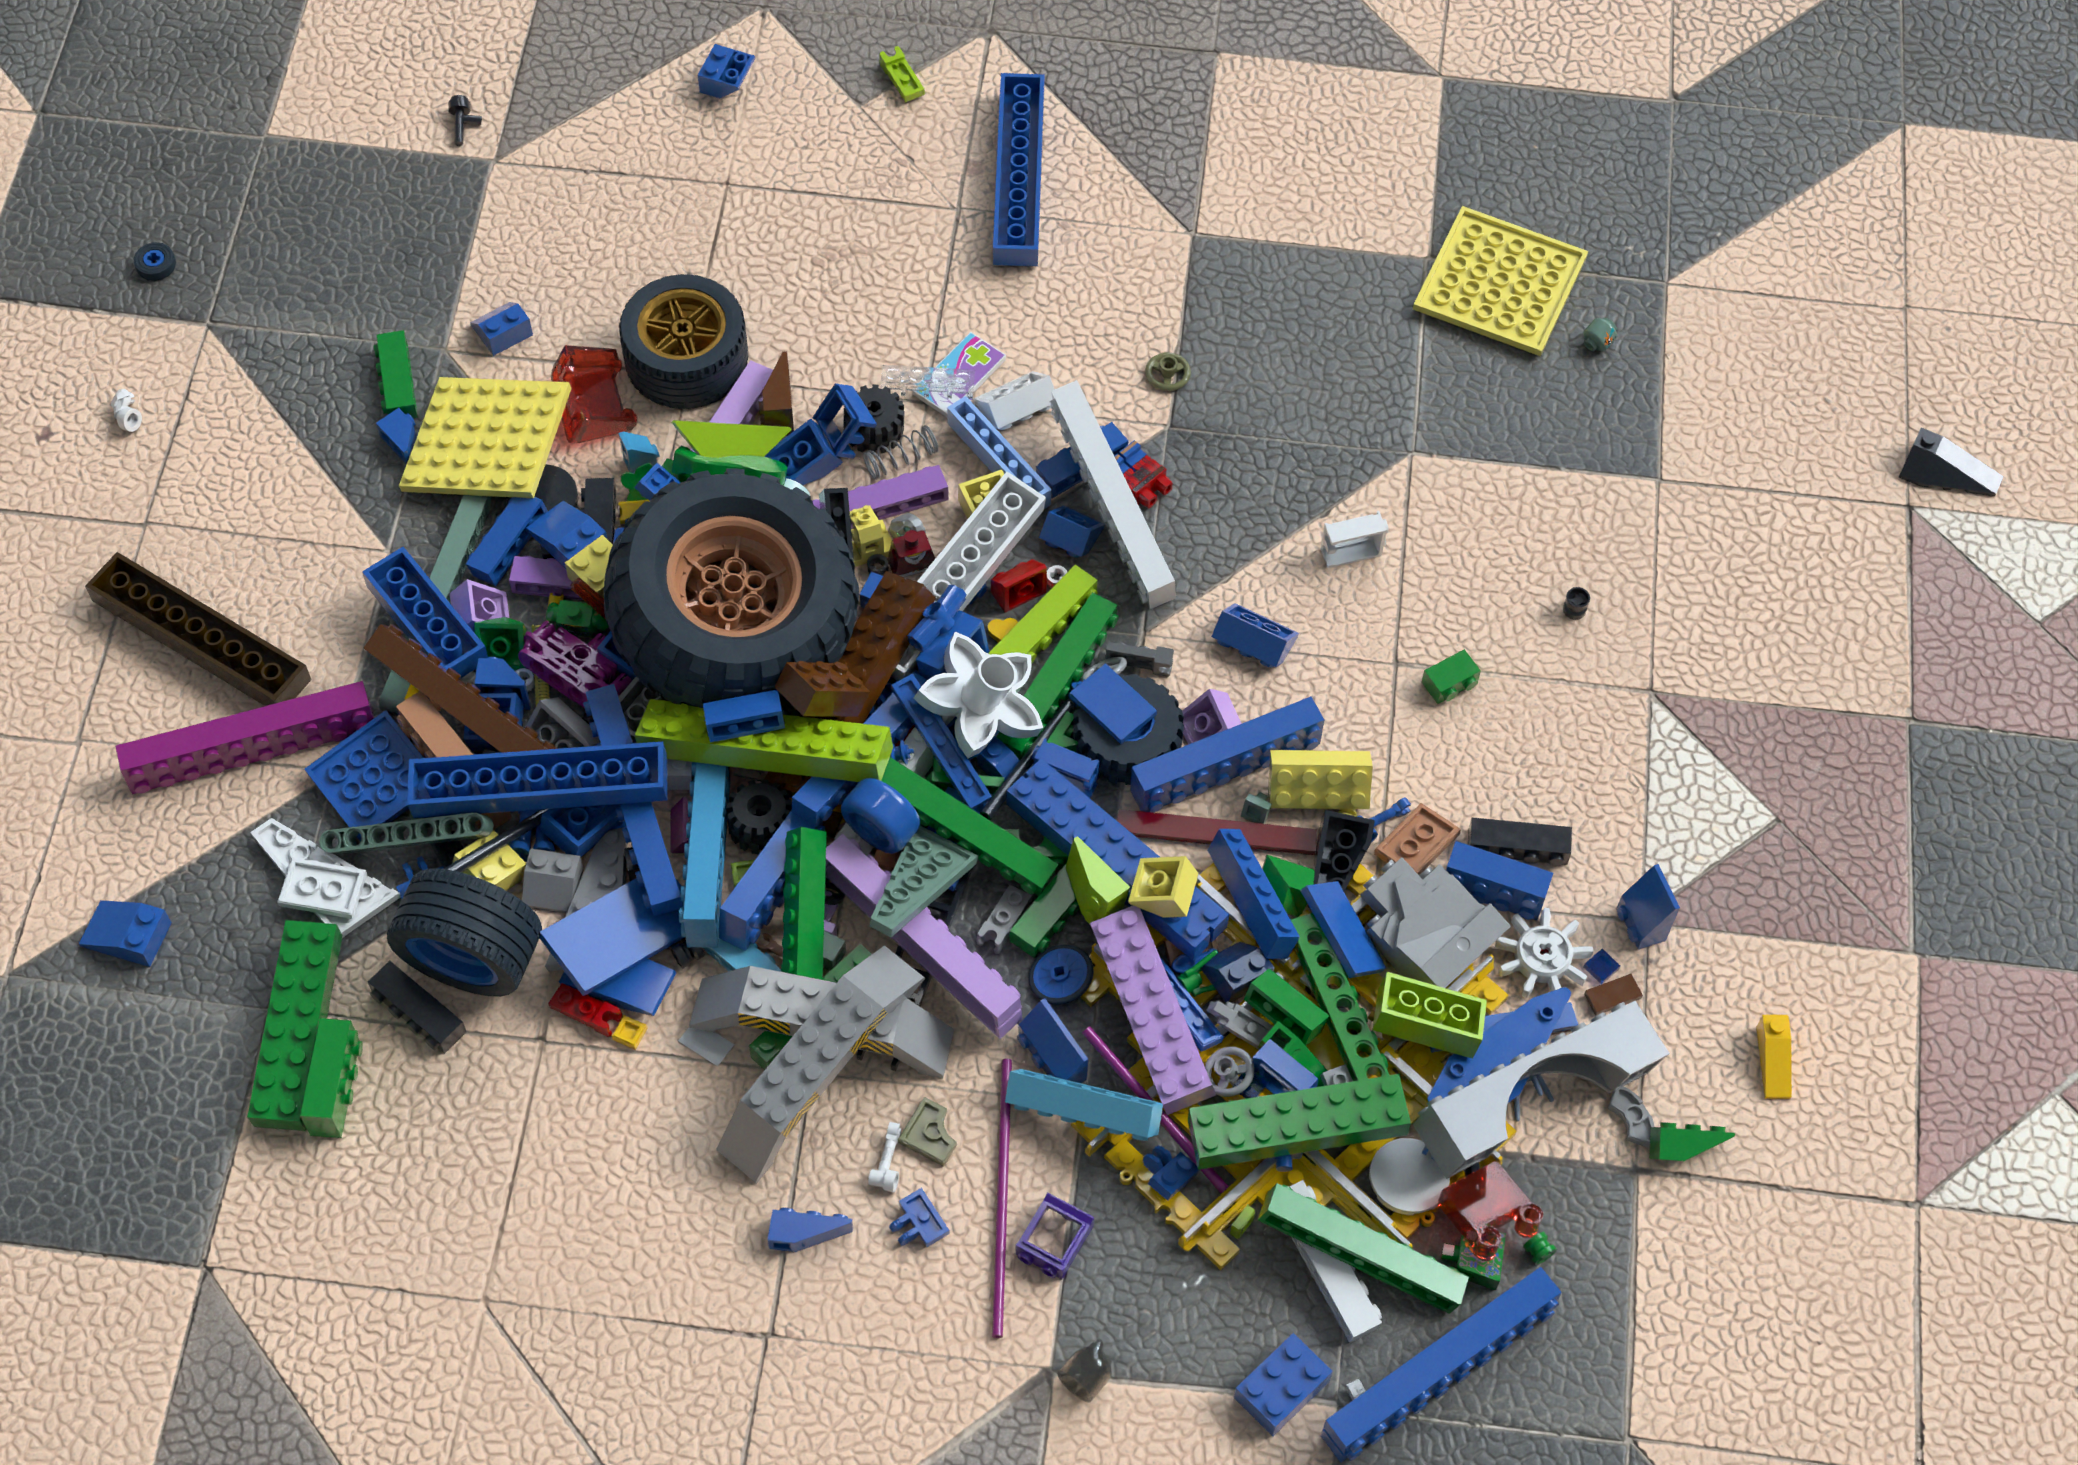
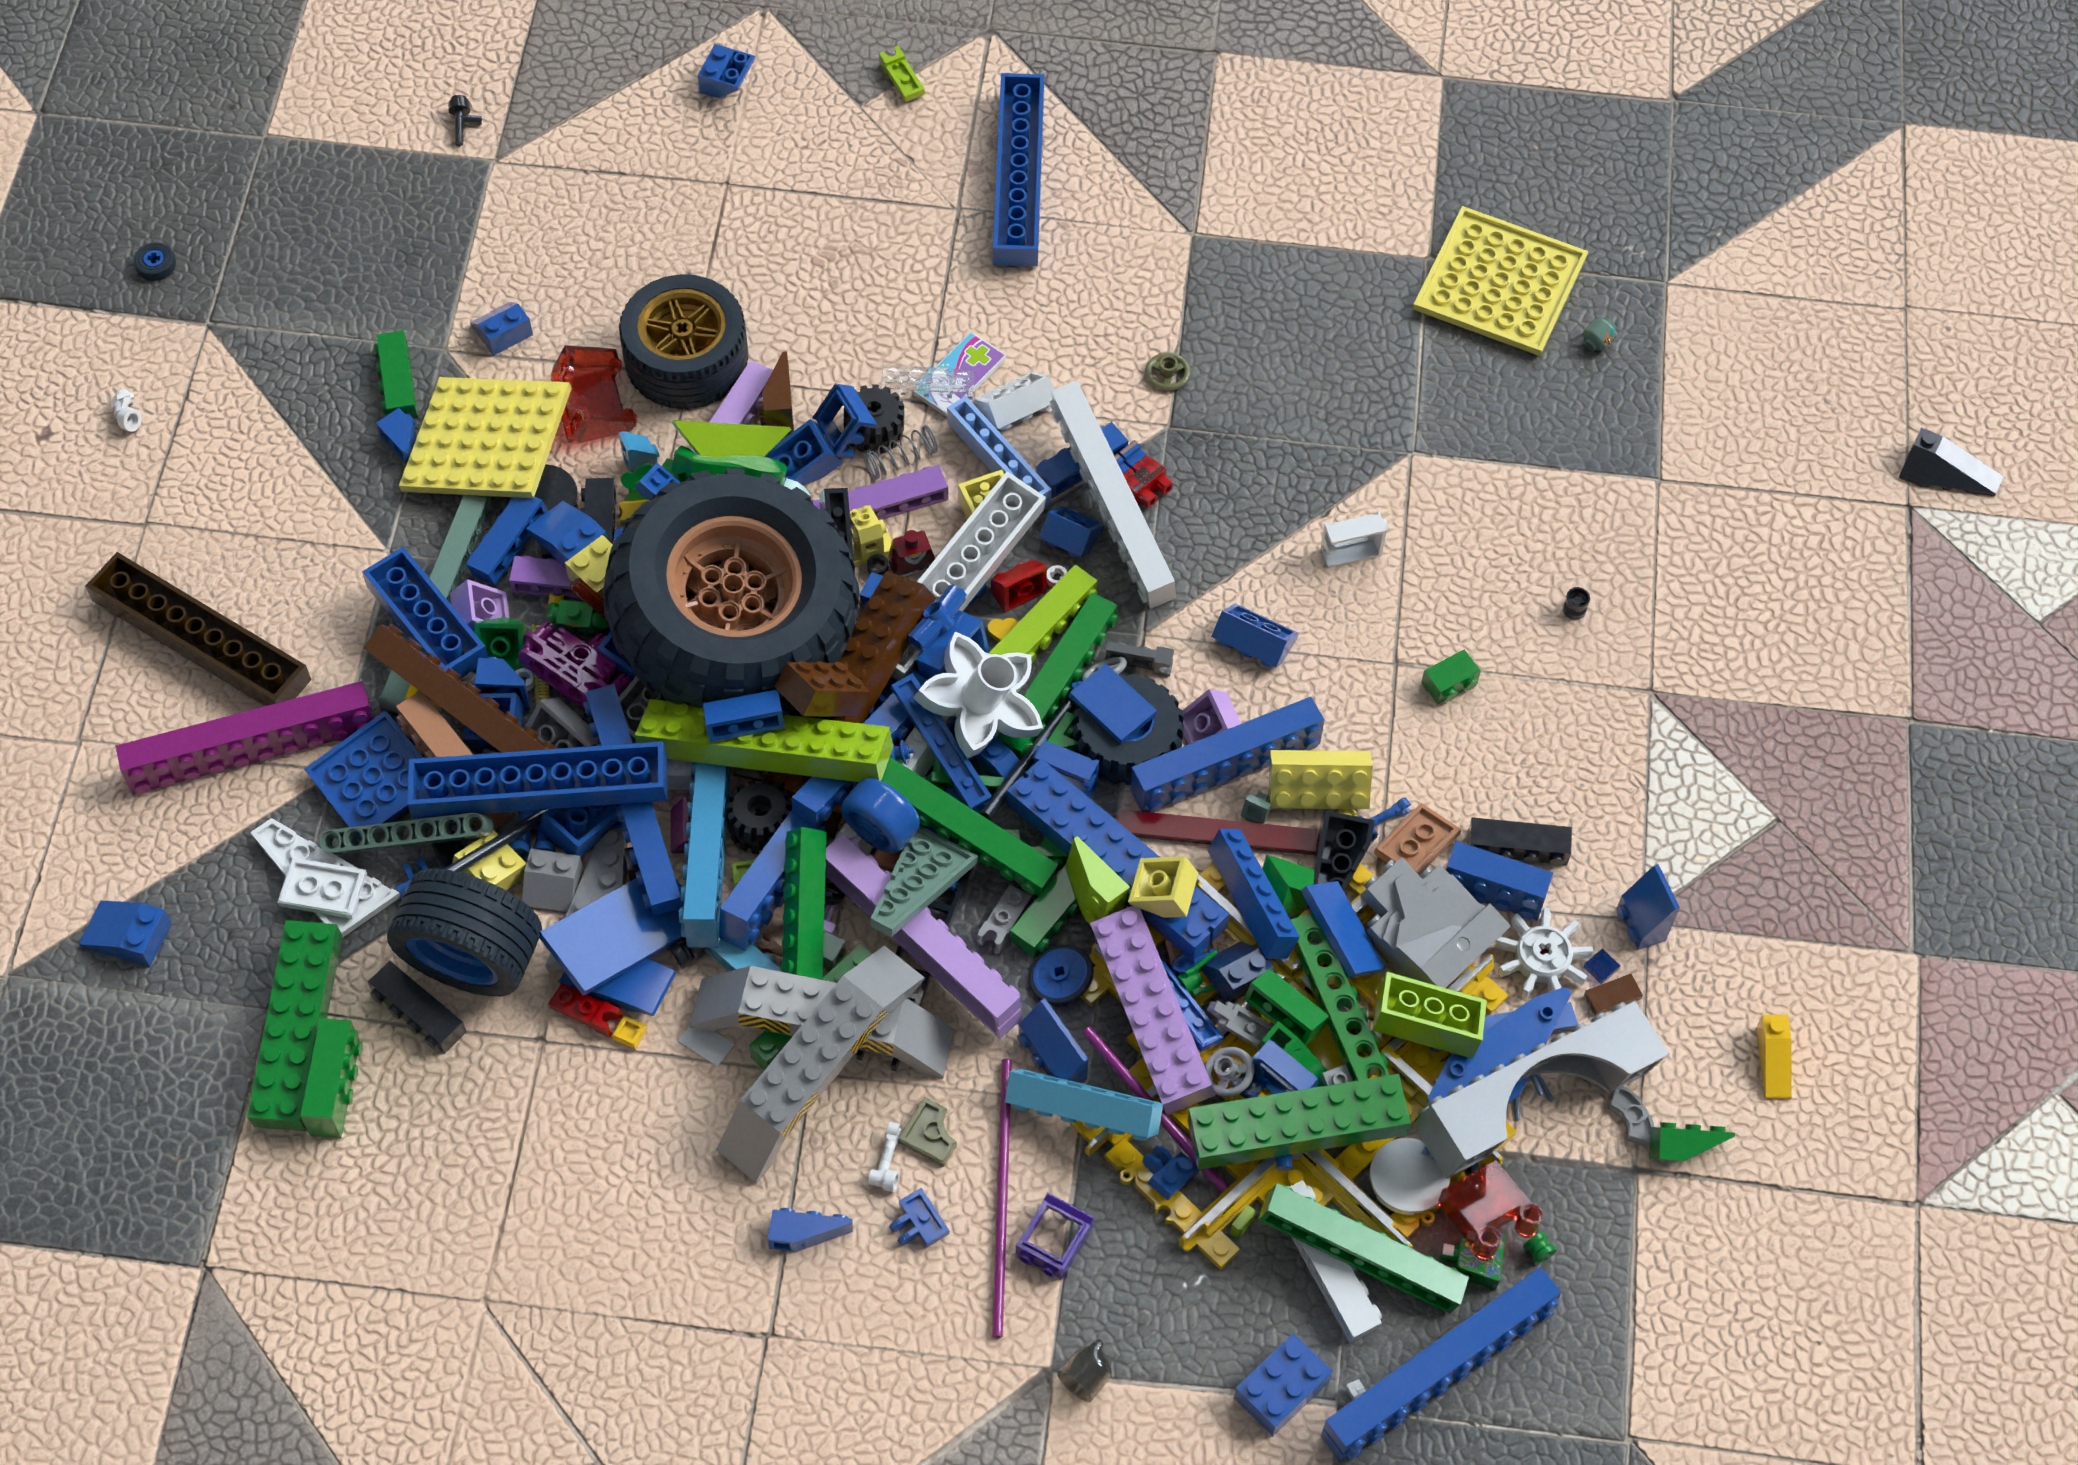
light grey rock [889,513,926,539] -> none

